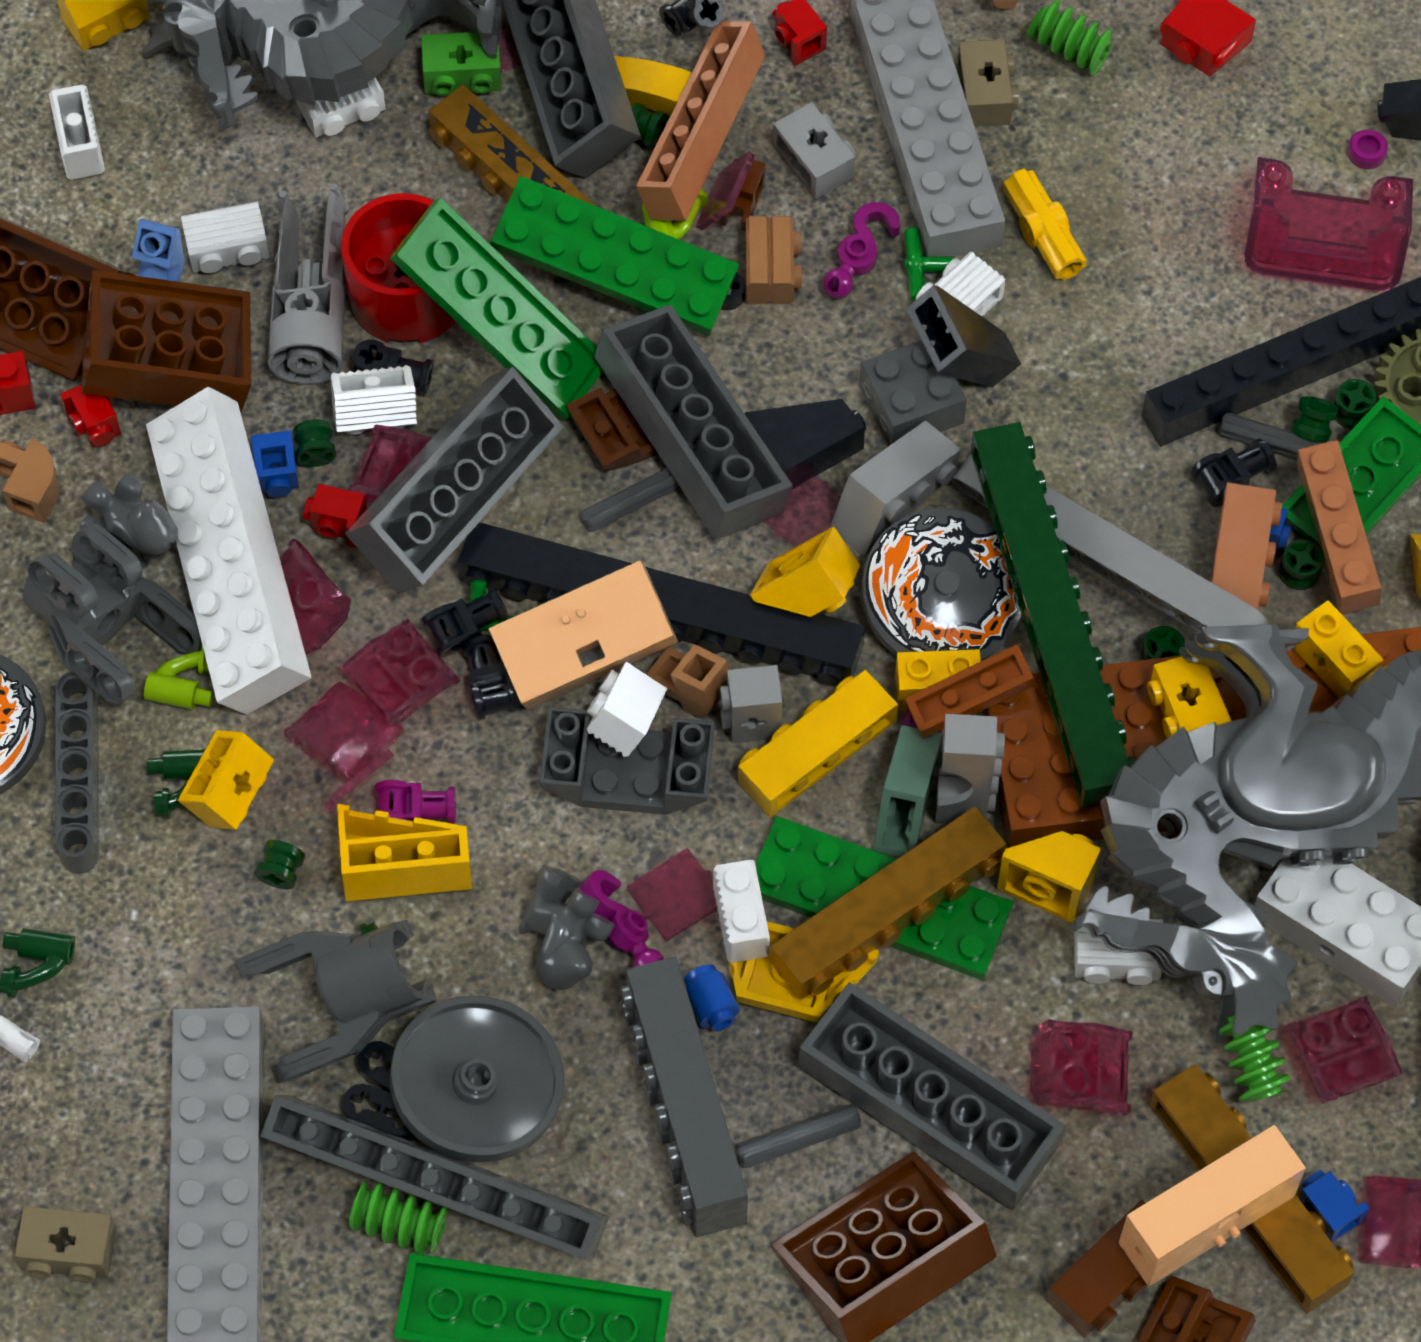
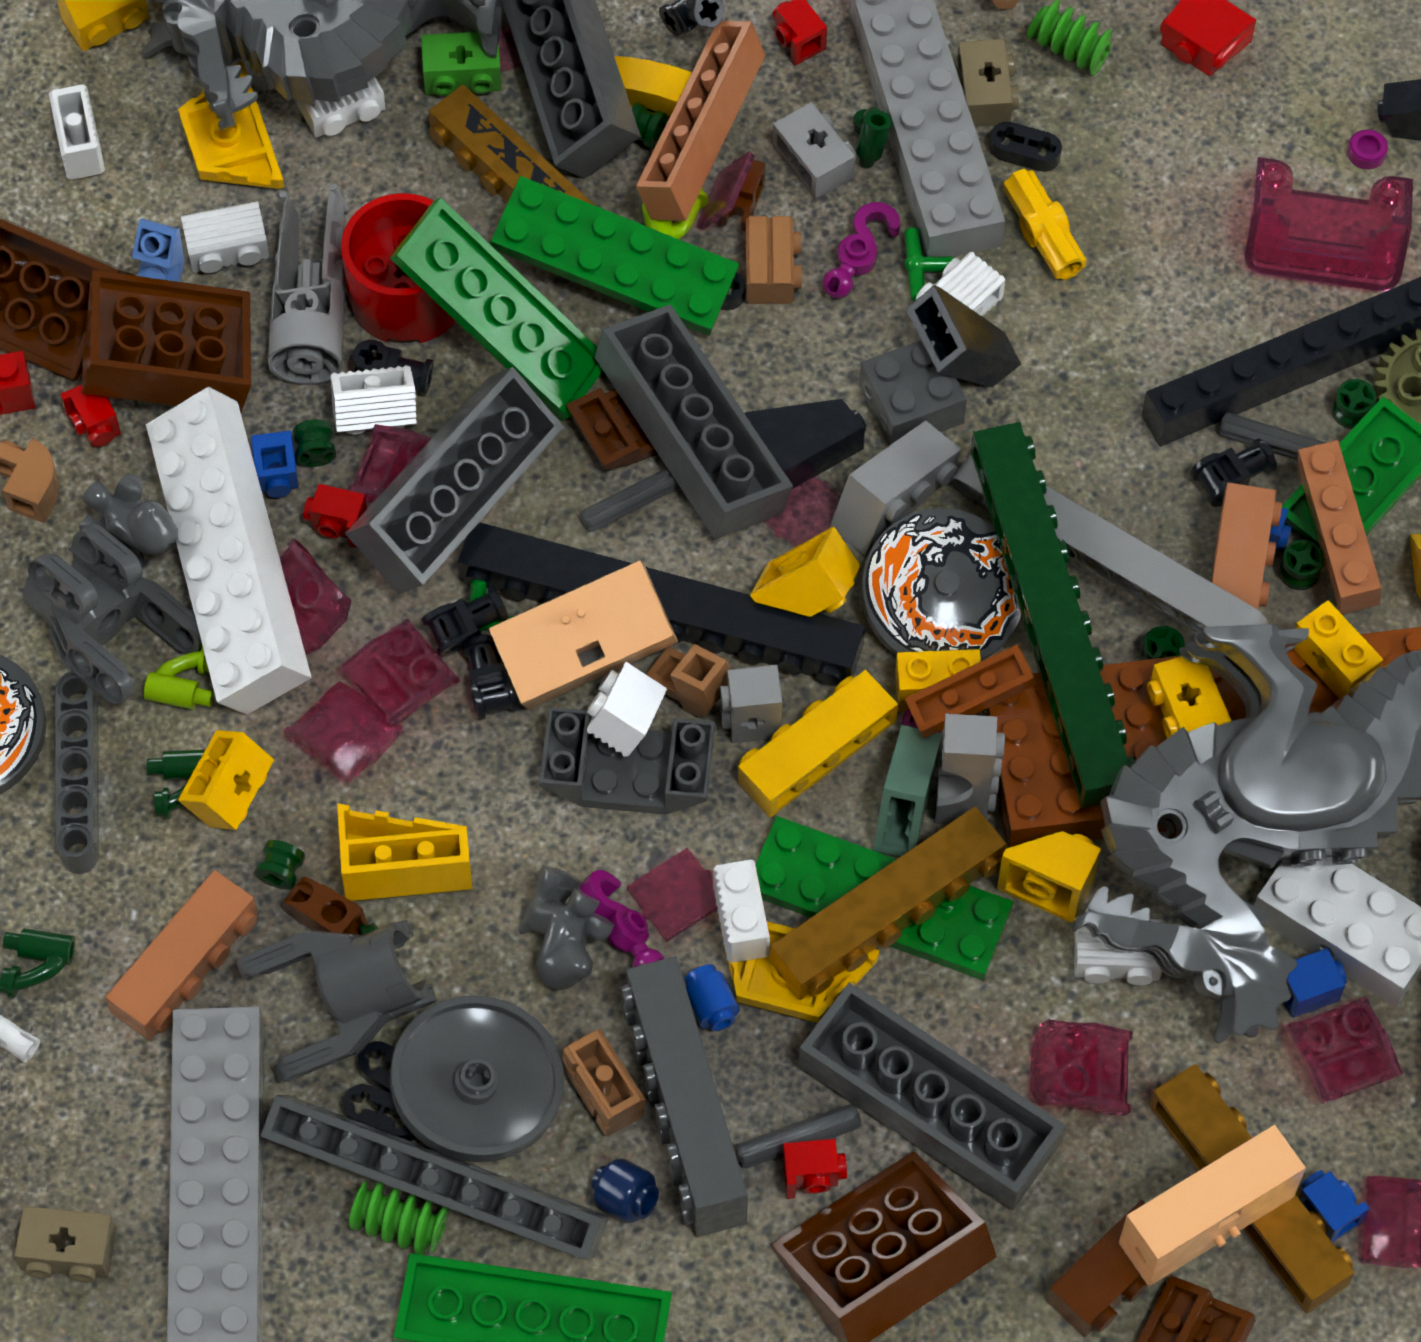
clear pink piece [324,749,394,813] -> none
magenta connector [374,780,456,824] -> none
bright green piece [1218,1016,1291,1103] -> none
dark green wheel [1291,396,1339,442] -> none
none -> nougat brick [105,870,258,1041]
none -> yellow wing [178,61,285,189]
none -> reddish brown leg [282,876,368,935]
none -> medium nougat brick [562,1029,645,1136]
none -> dark blue head [592,1158,659,1223]
none -> red brick [782,1139,847,1199]
none -> dark green plant [853,107,891,168]
none -> black beam [989,122,1062,172]
none -> blue brick [1285,948,1347,1018]

